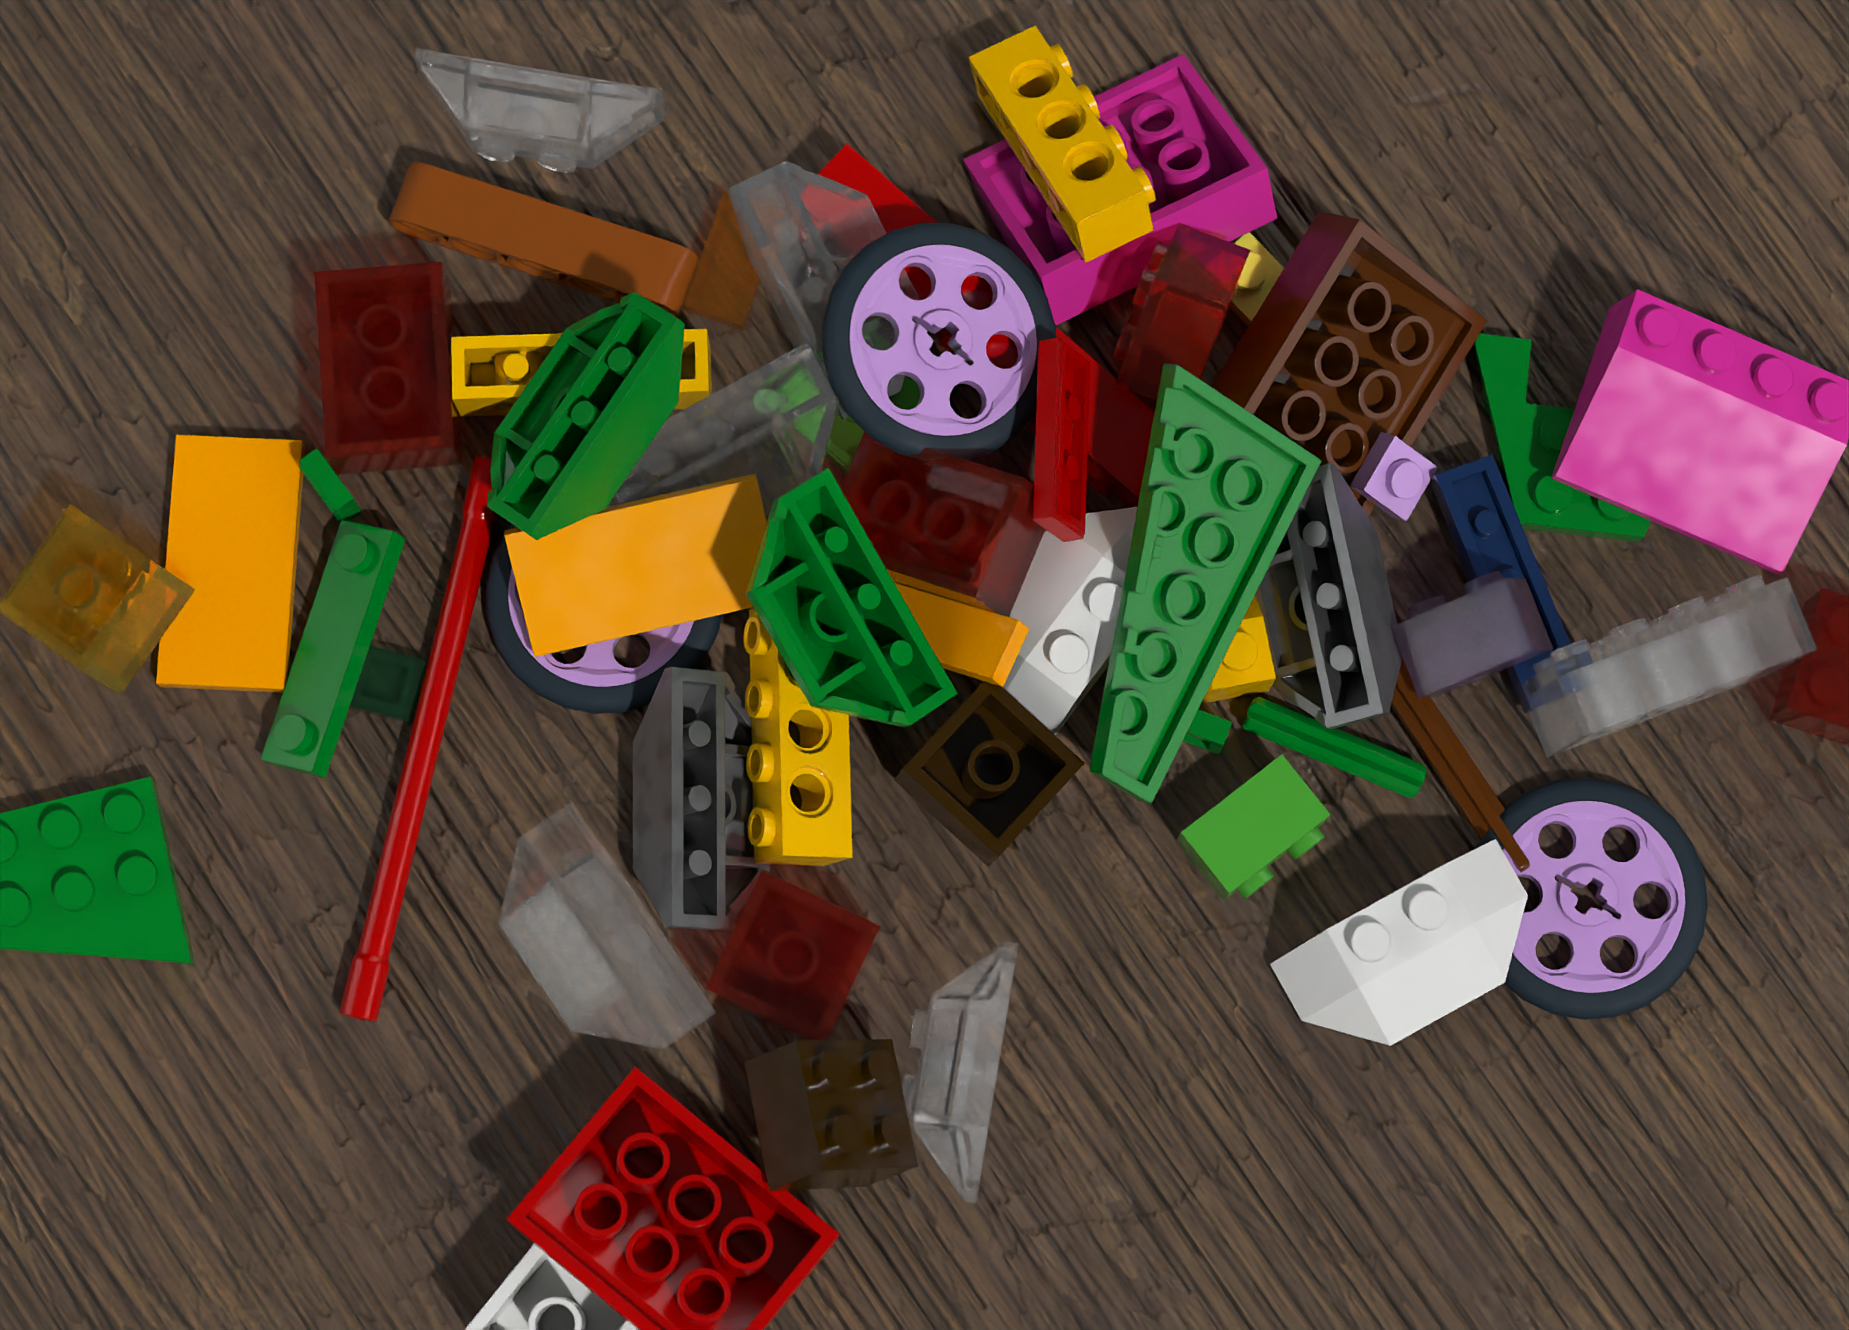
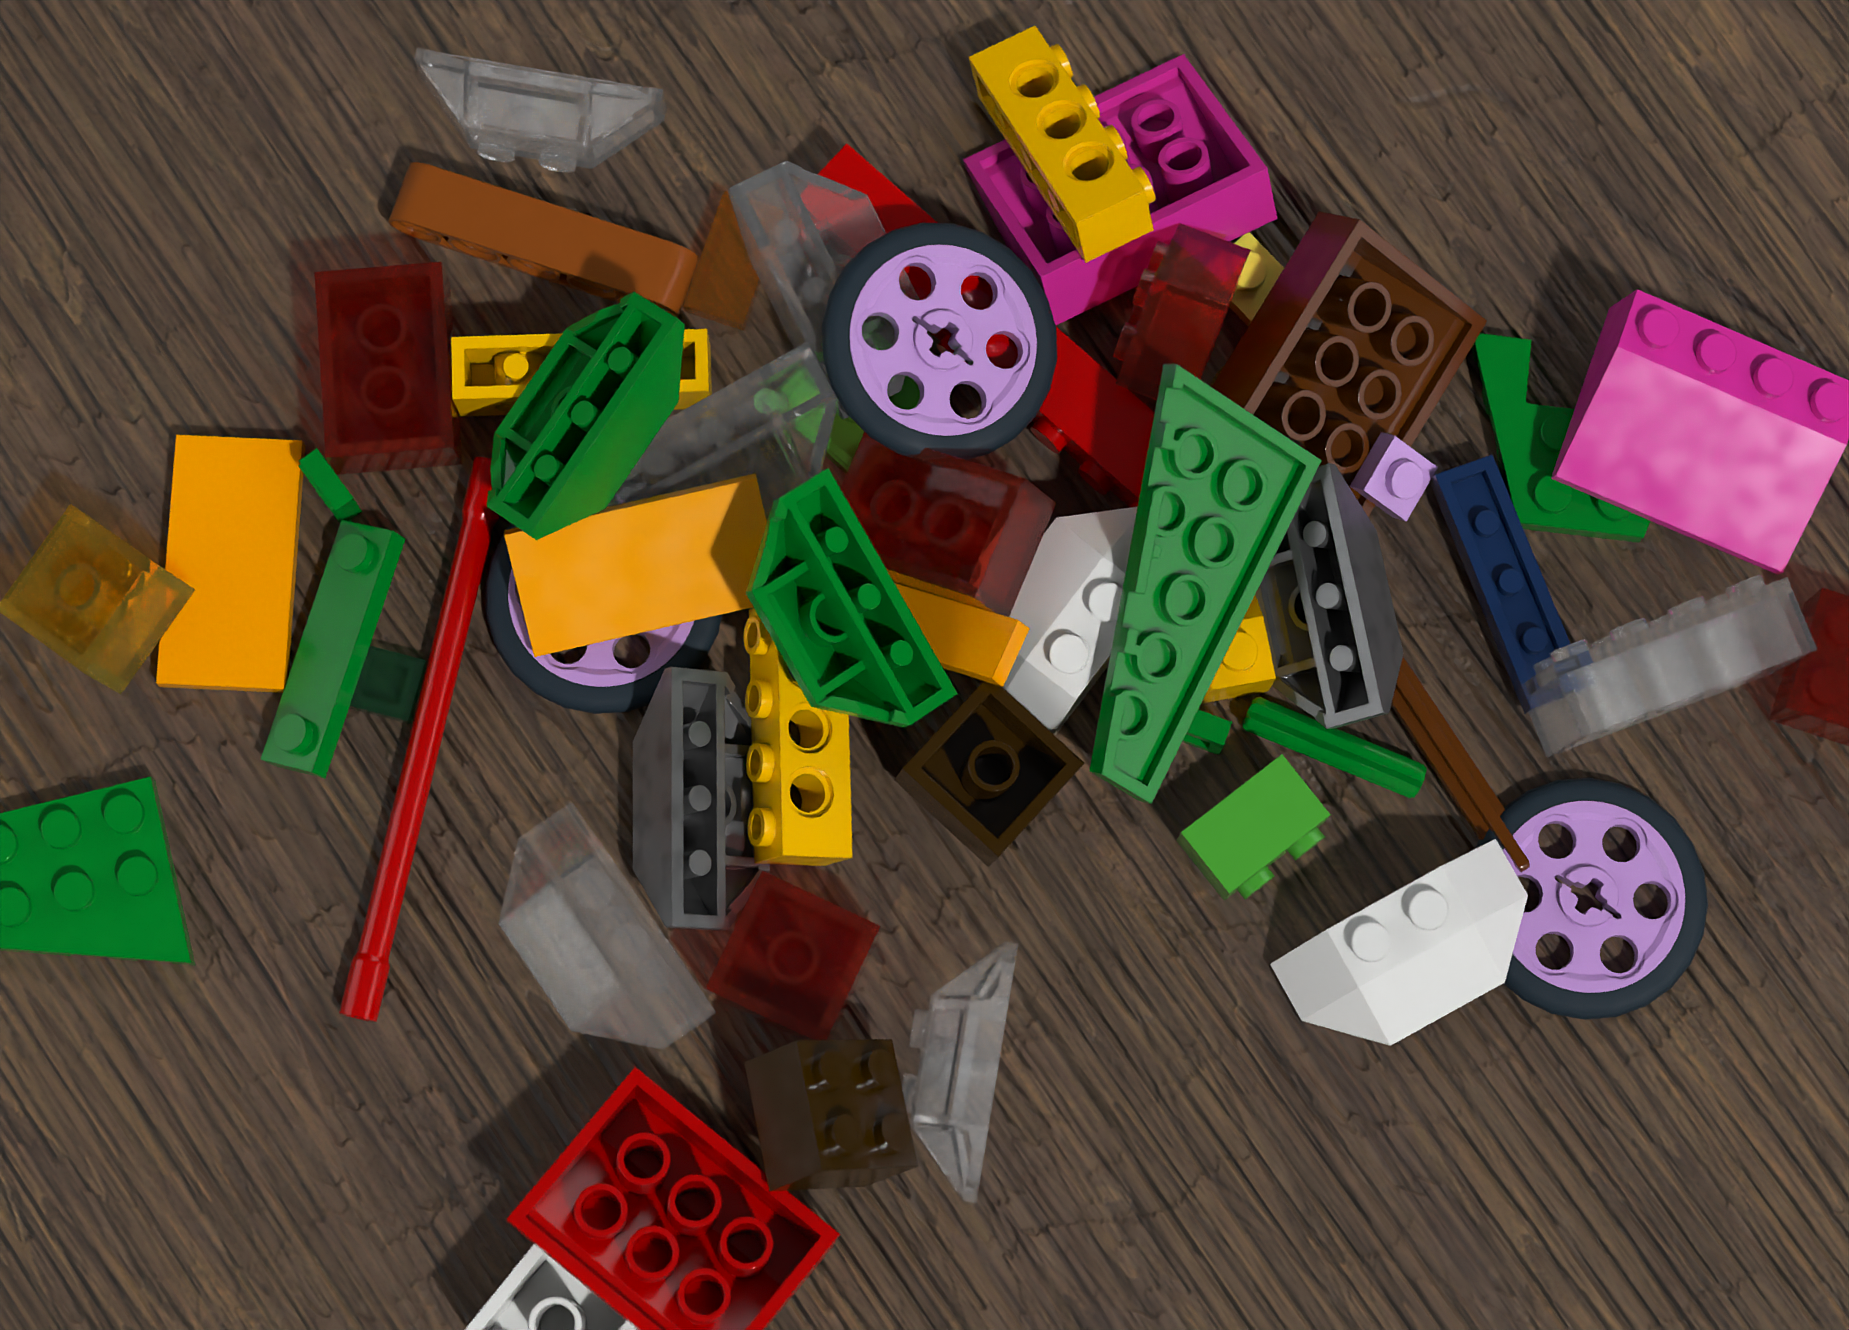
red tile [1033,337,1090,542] -> none
clear purple brick [1391,571,1553,698] -> none

